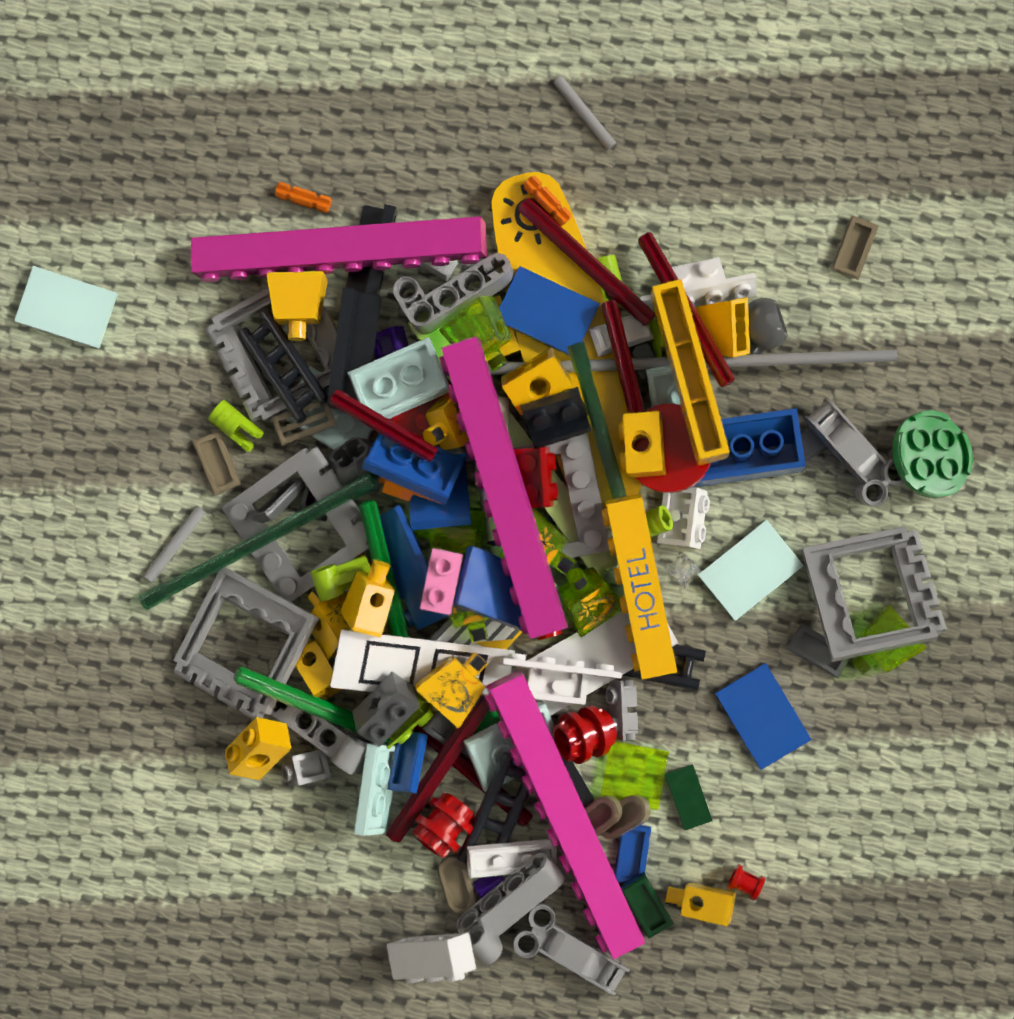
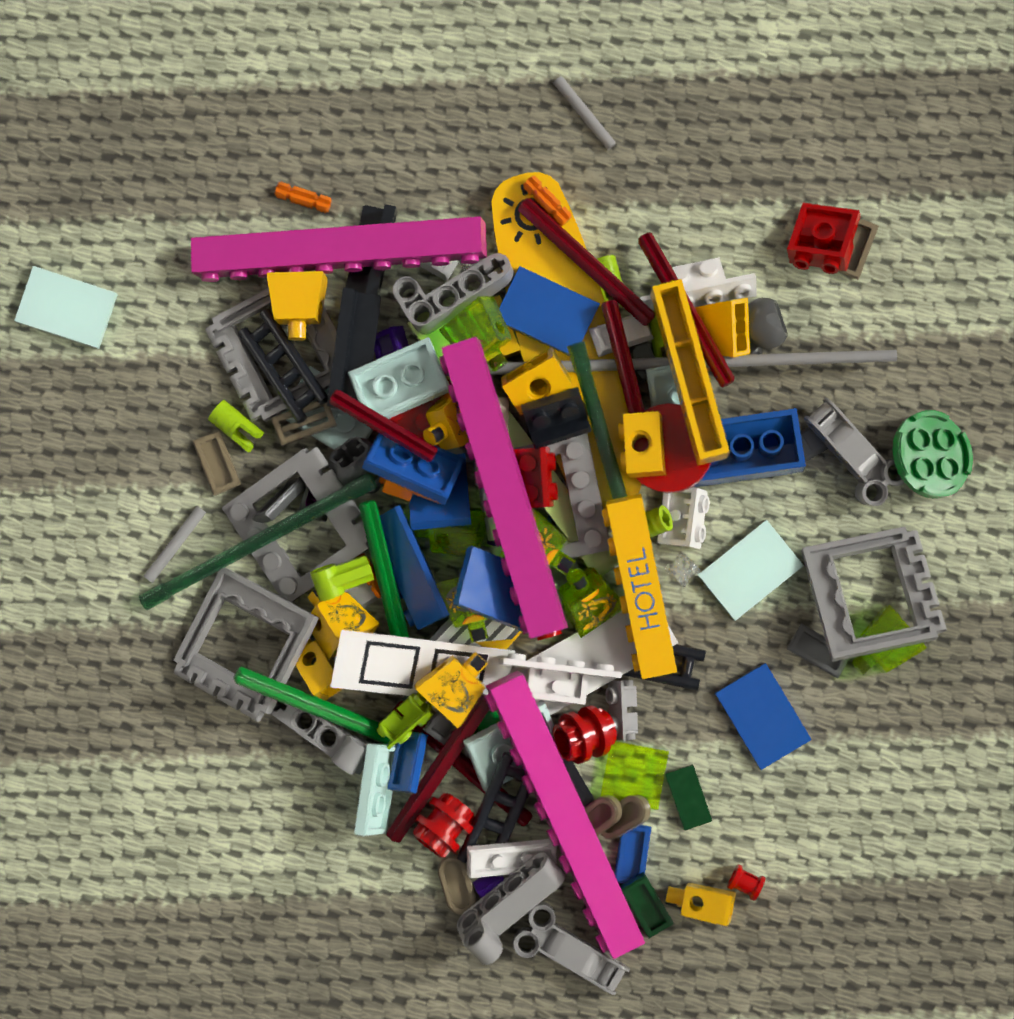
yellow brick [225,717,291,781] -> none
light grey bracket [281,749,331,787] -> none
yellow torso [340,560,394,638] -> none
dark grey brick [352,671,420,747] -> none
white brick [386,933,476,984] -> none
bright pink brick [420,549,463,616] -> none
none -> red plate [787,202,860,274]

